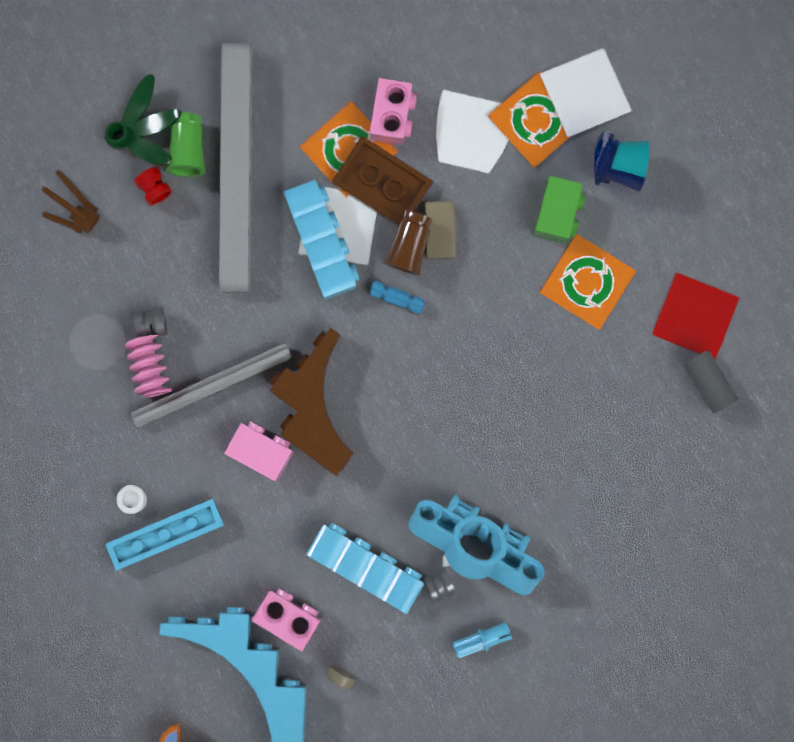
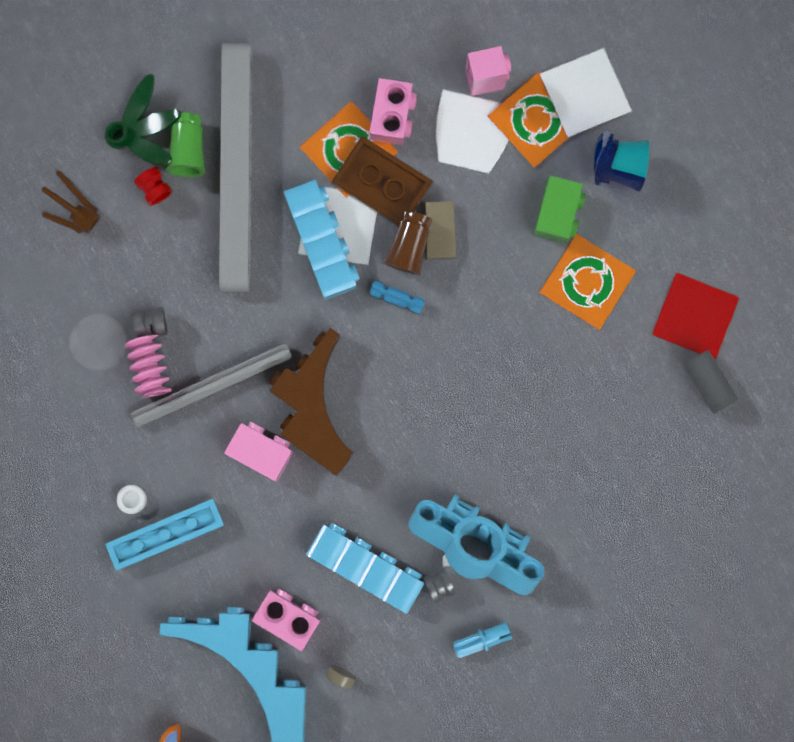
none -> bright pink brick [465,46,511,96]

